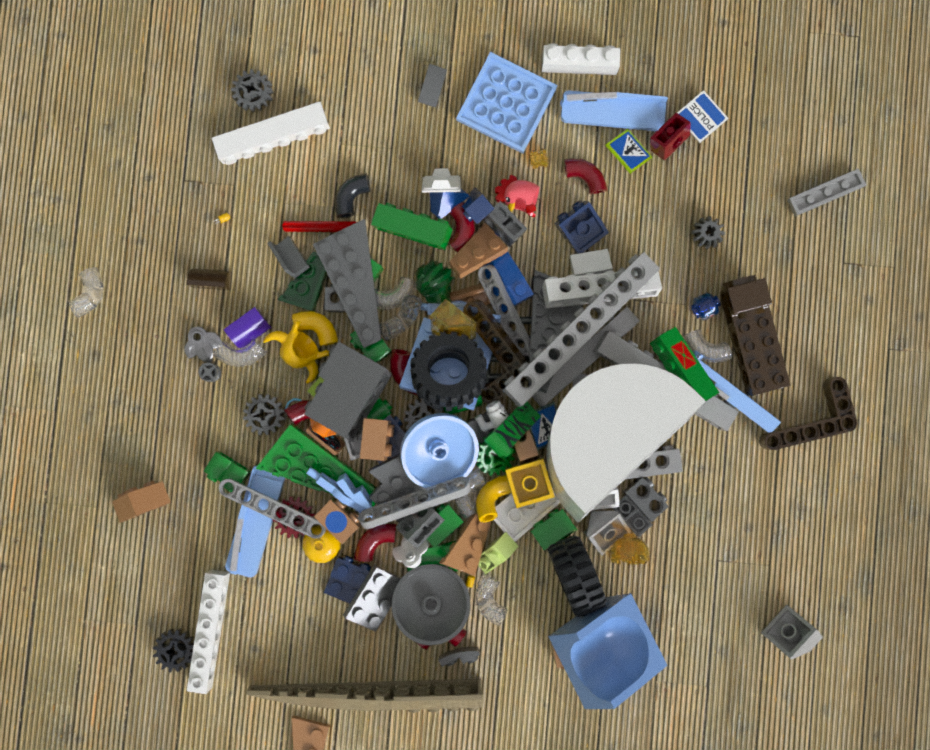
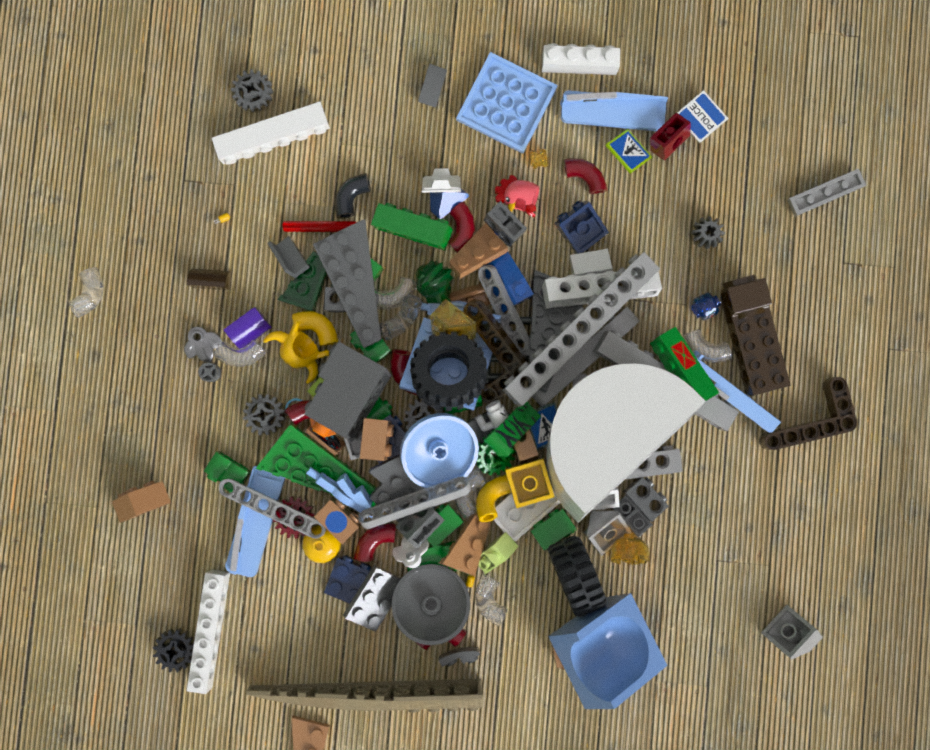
dark blue arch [462,187,495,224] -> none

